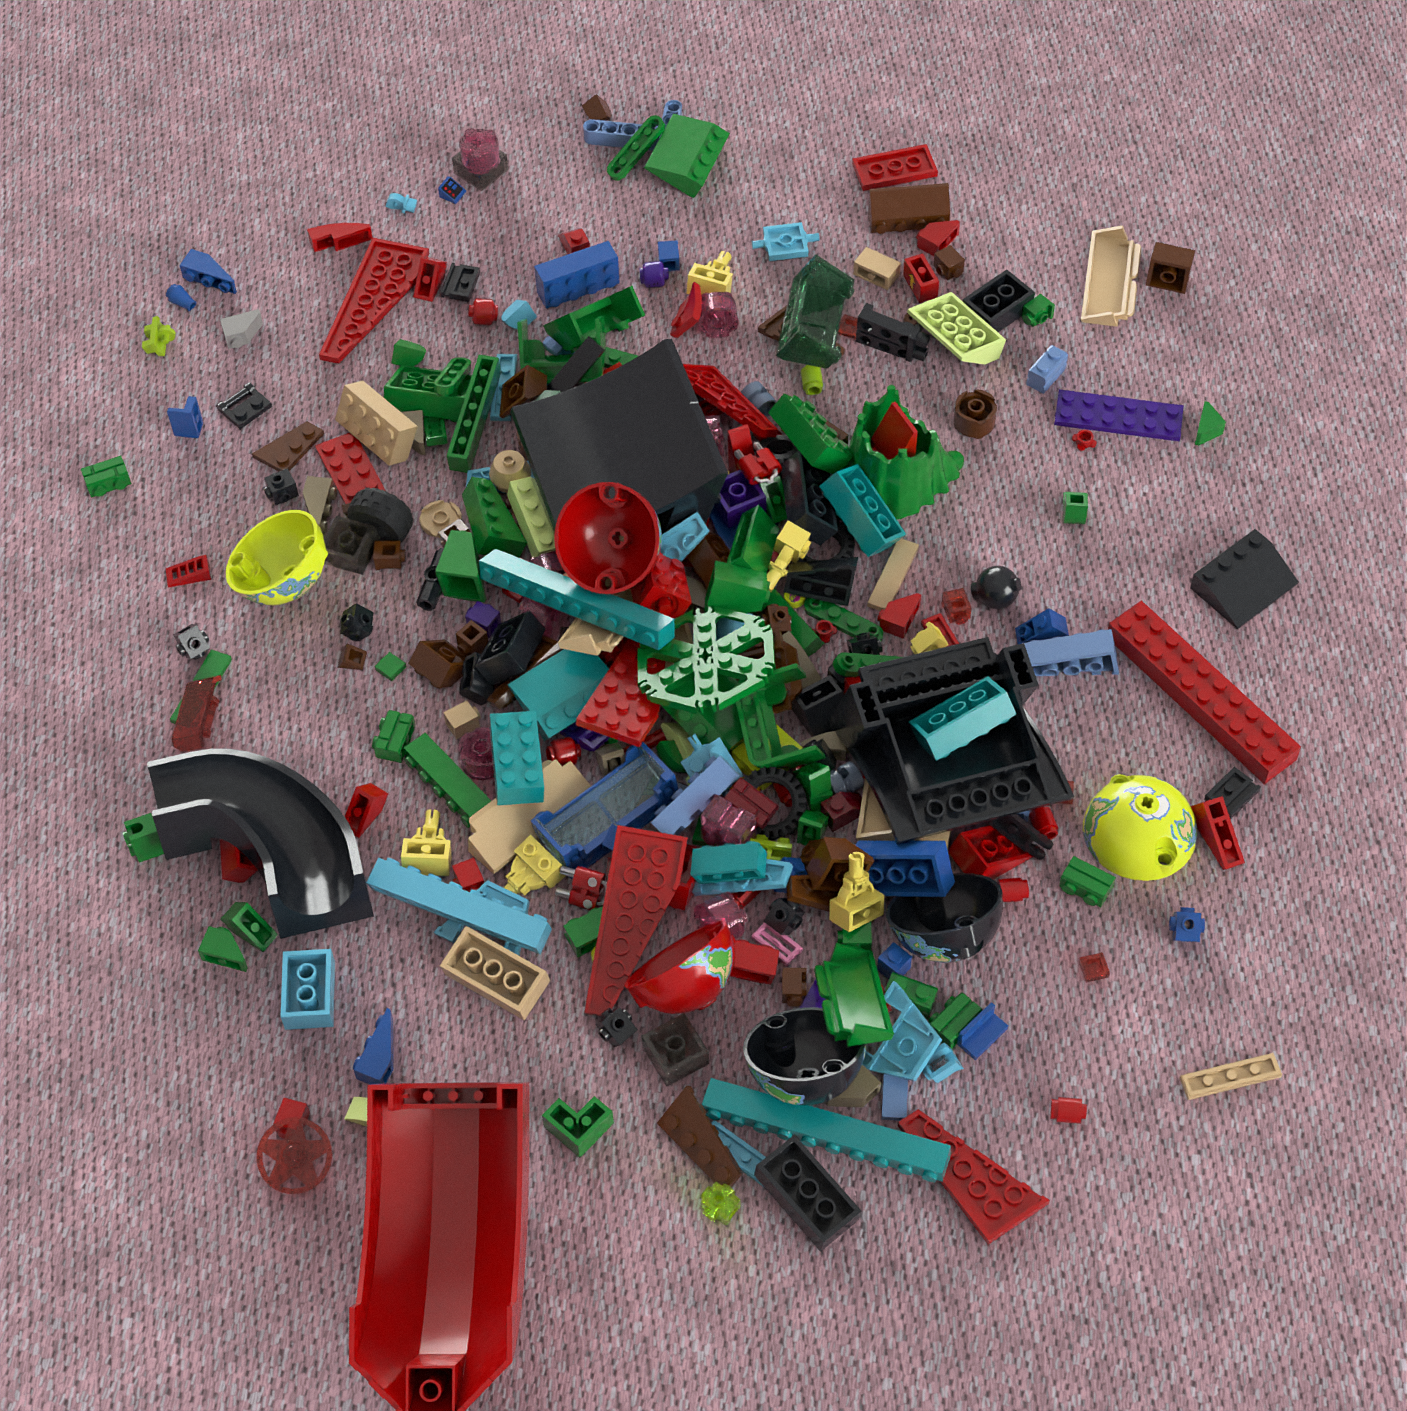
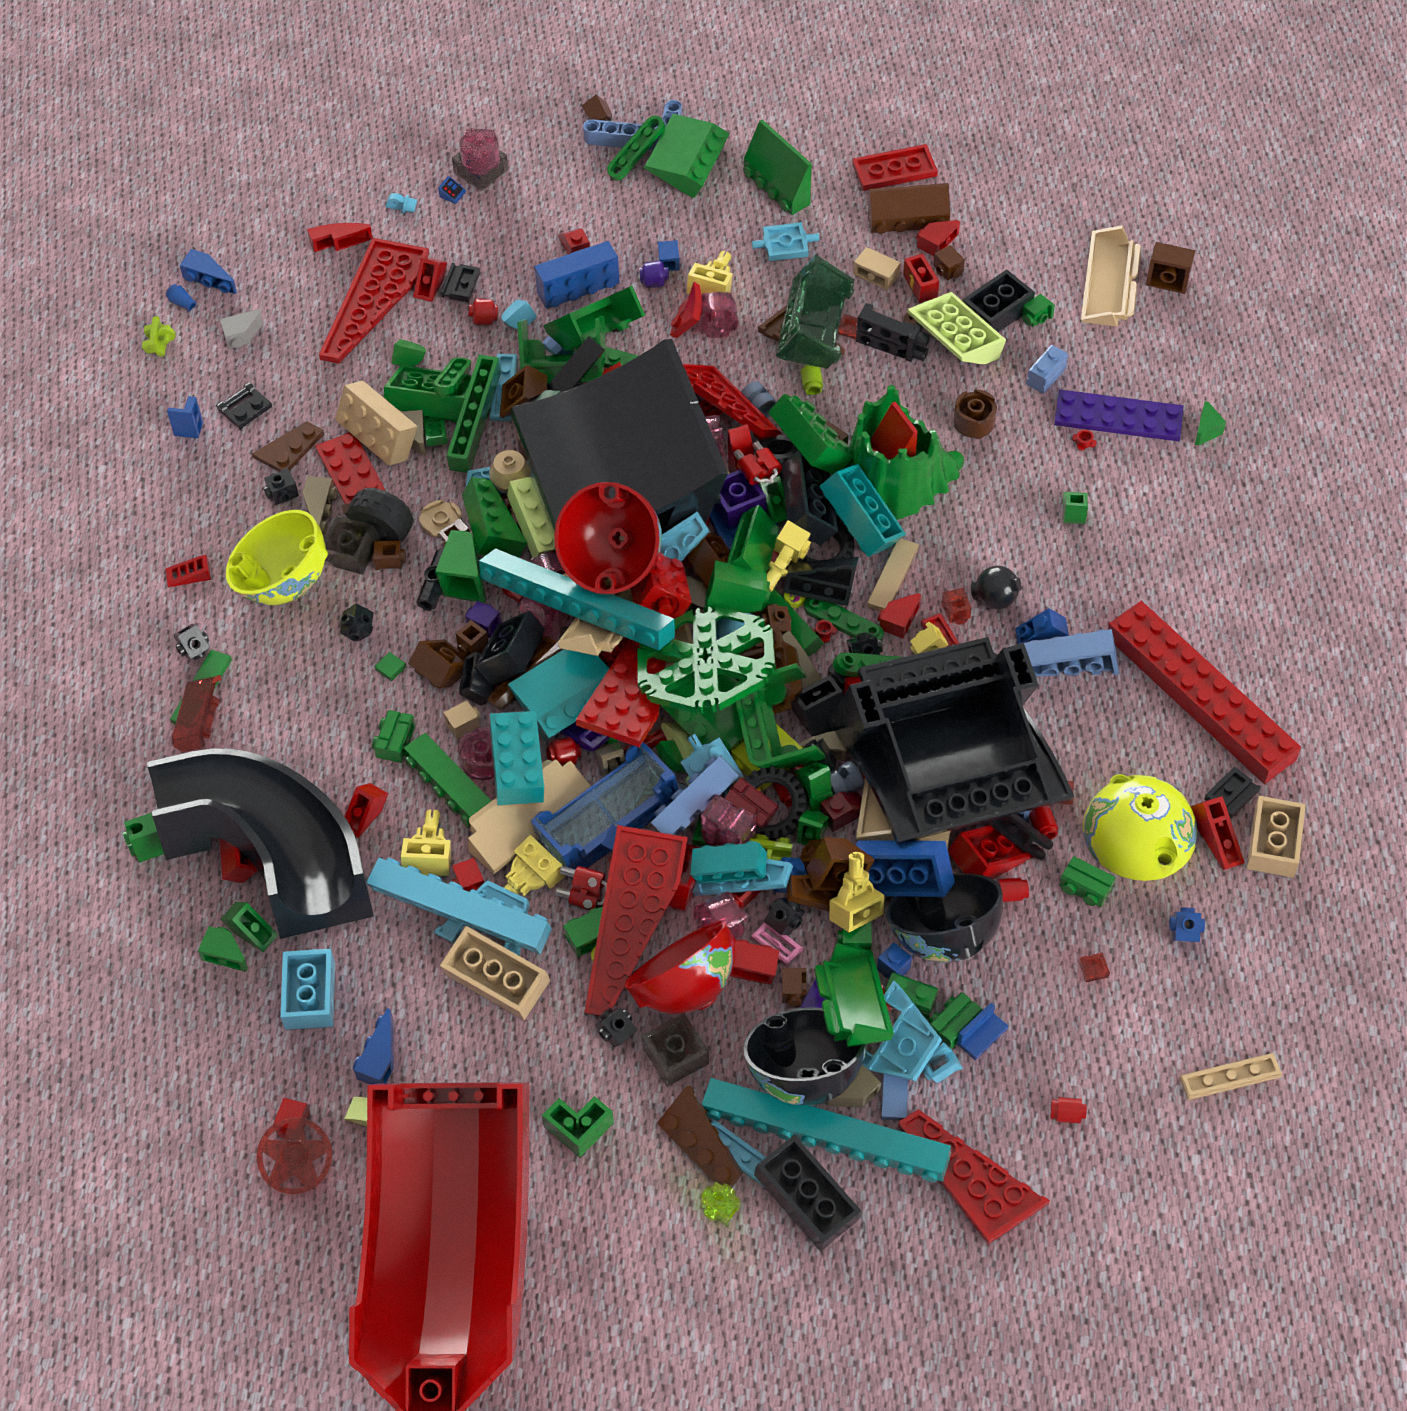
green brick [81,455,132,498] -> none
reddish brown slope [337,643,367,670] -> none
teal brick [909,676,1016,761] -> none
black slope [1190,529,1299,629] -> none
none -> green slope [743,119,812,215]
none -> tan brick [1247,796,1306,878]

